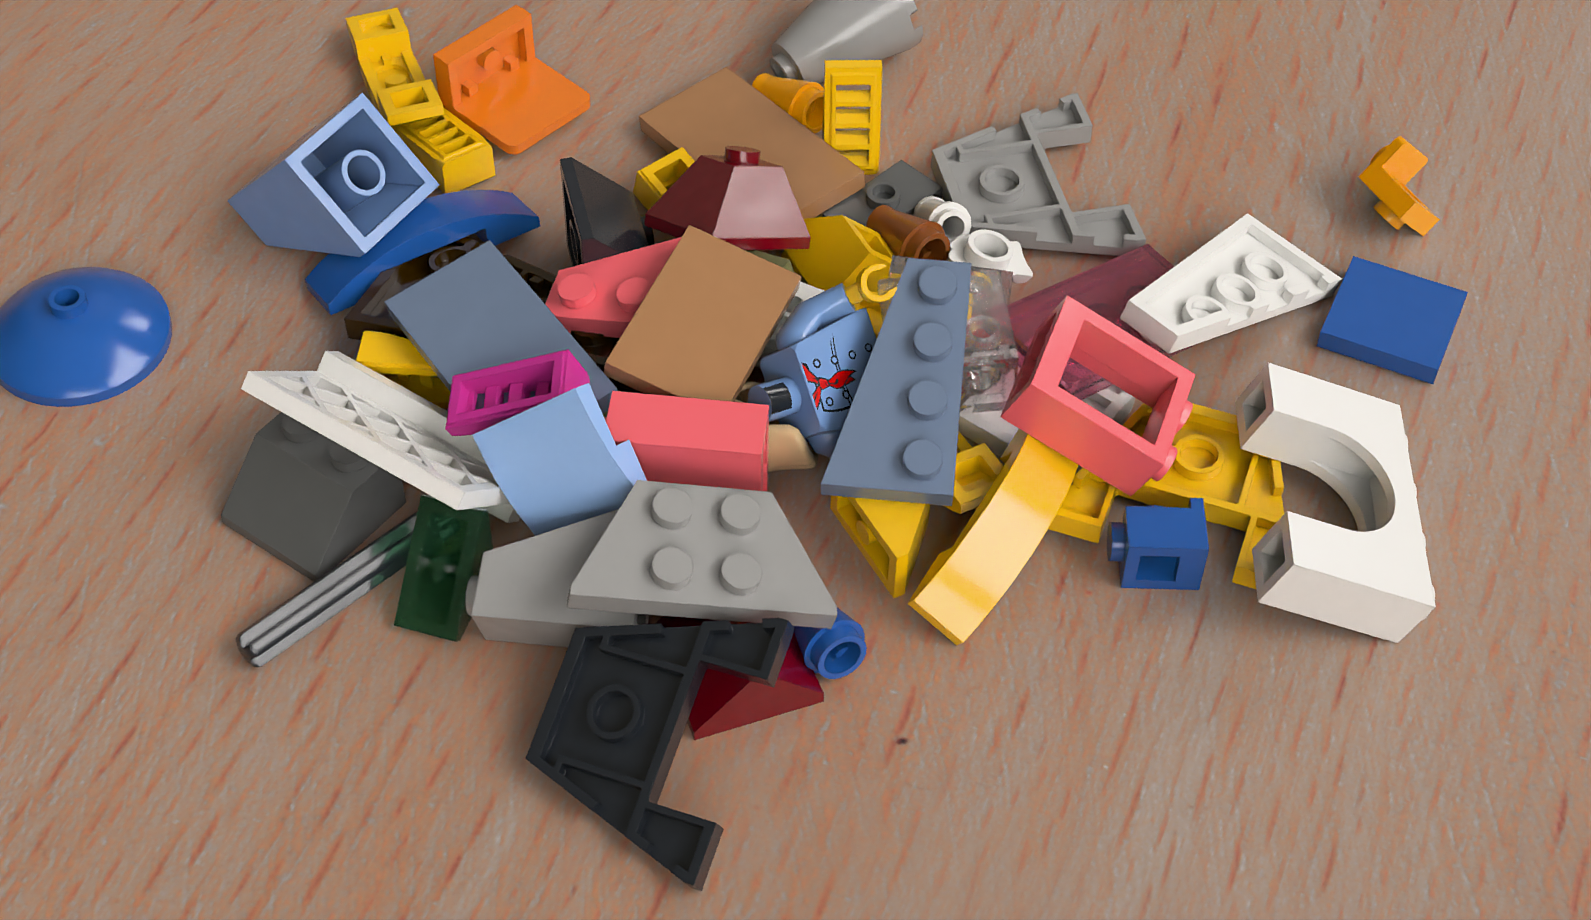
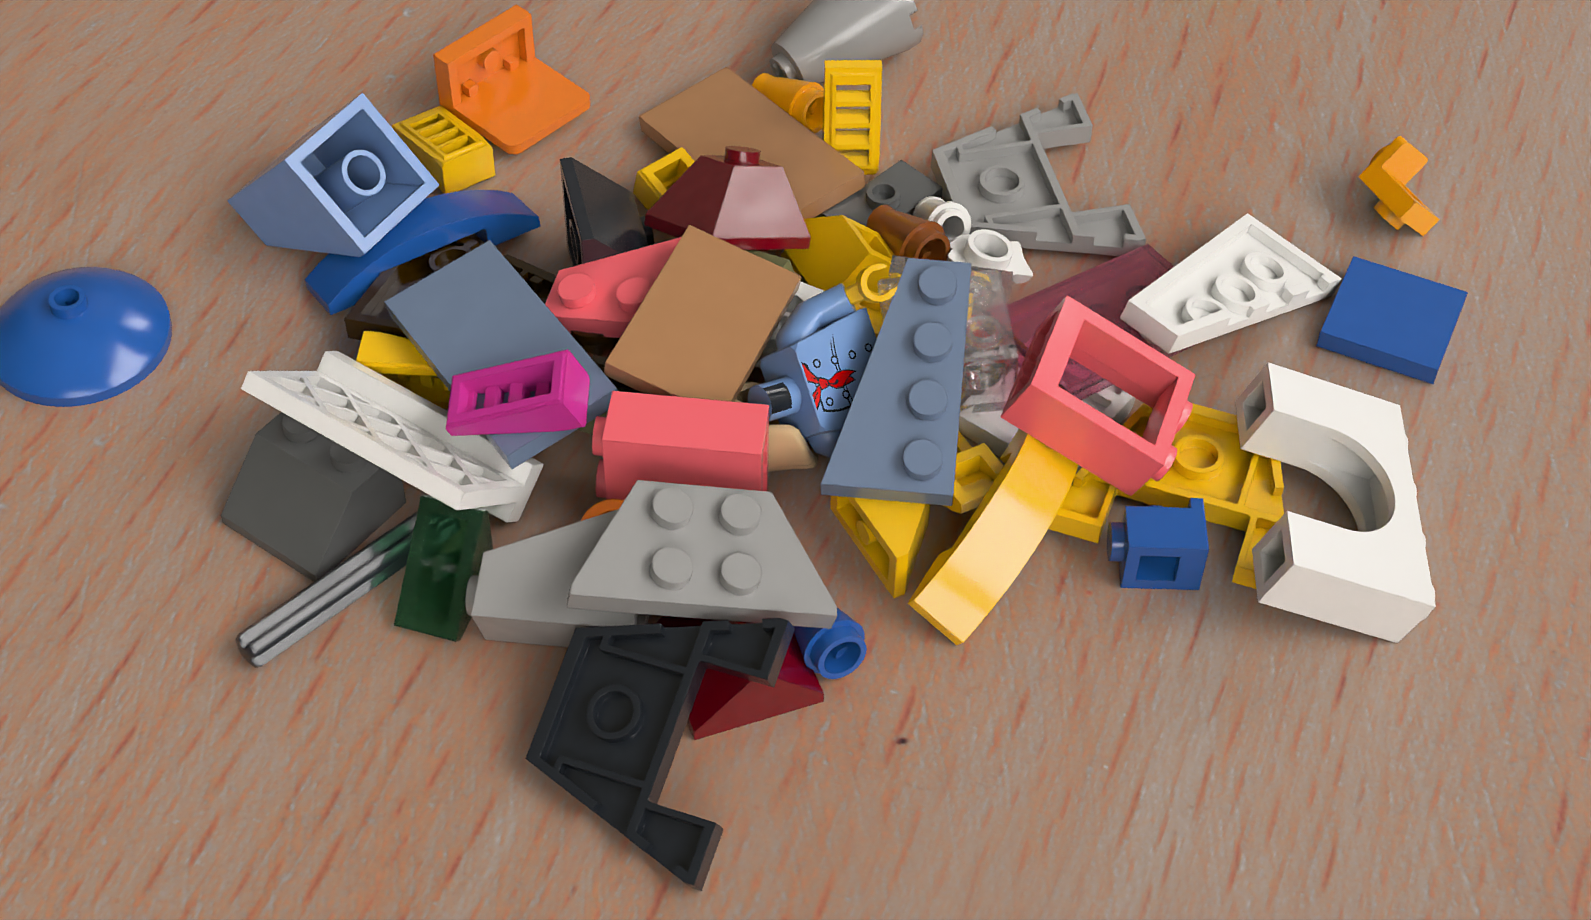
yellow slope [345,7,444,127] -> none
light blue slope [473,383,647,536] -> none

